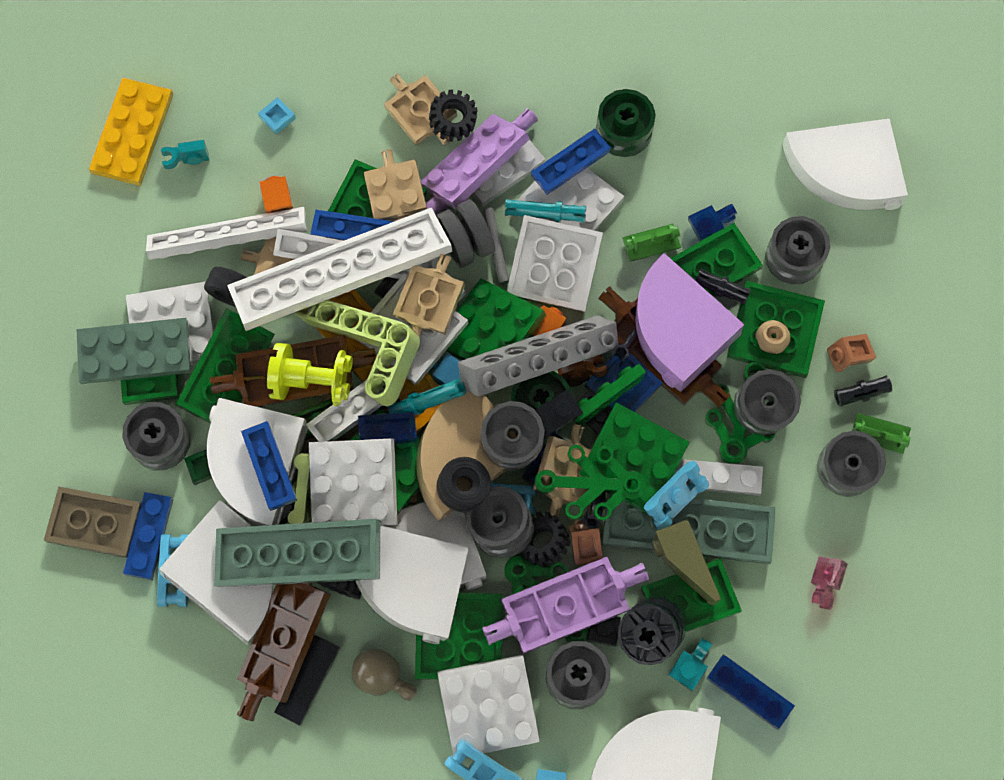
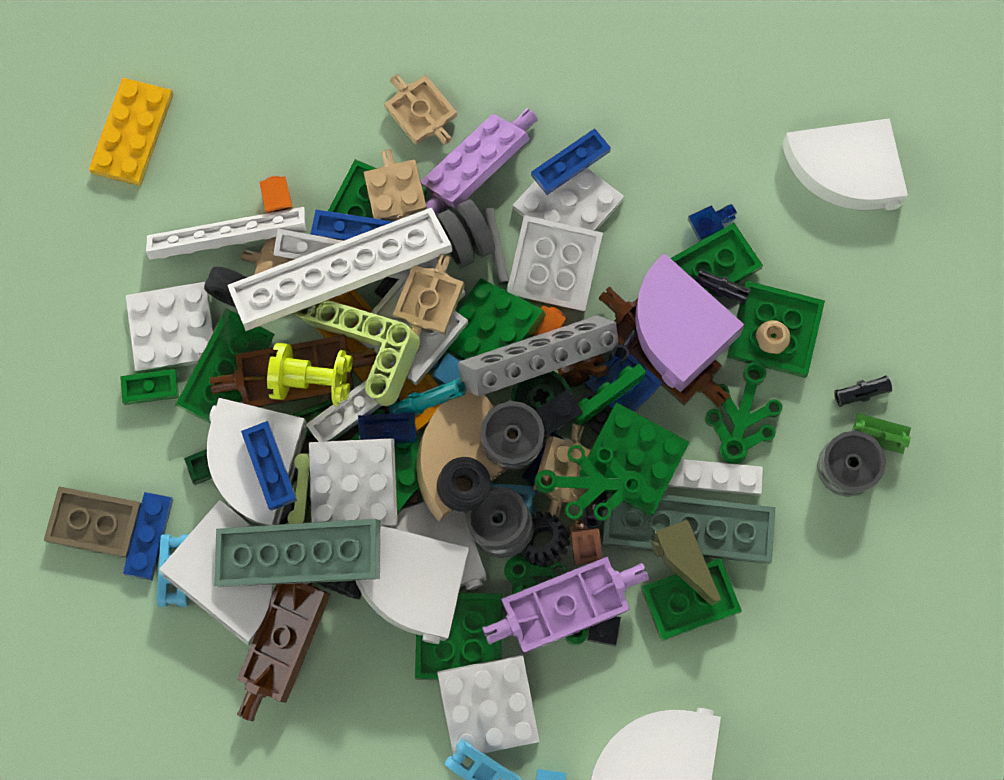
sand green plate [76,318,191,384] -> none
dark grey wheel [122,402,190,470] -> none
teal plate [161,140,209,169] -> none
medium azure plate [258,97,296,135] -> none
black tile [274,635,341,726] -> none
dark tan hair [352,649,417,701] -> none
black tyre [429,89,478,142] -> none
white plate [472,140,546,207] -> none
teal pin [505,199,586,223] -> none
dark grey wheel [546,641,610,709] -> none
dark green wheel [596,89,656,157] -> none
black wheel [618,596,686,665] -> none
bright green hinge [622,224,681,262] -> none
medium azure plate [644,461,709,530] -> none
teal plate [668,638,712,691] -> none
clear blue plate [706,654,795,730] -> none
dark grey wheel [733,369,801,436] -> none
dark grey wheel [765,216,830,284] -> none
clear pink plate [811,556,848,610] -> none
nougat bracket [827,334,876,372] -> none

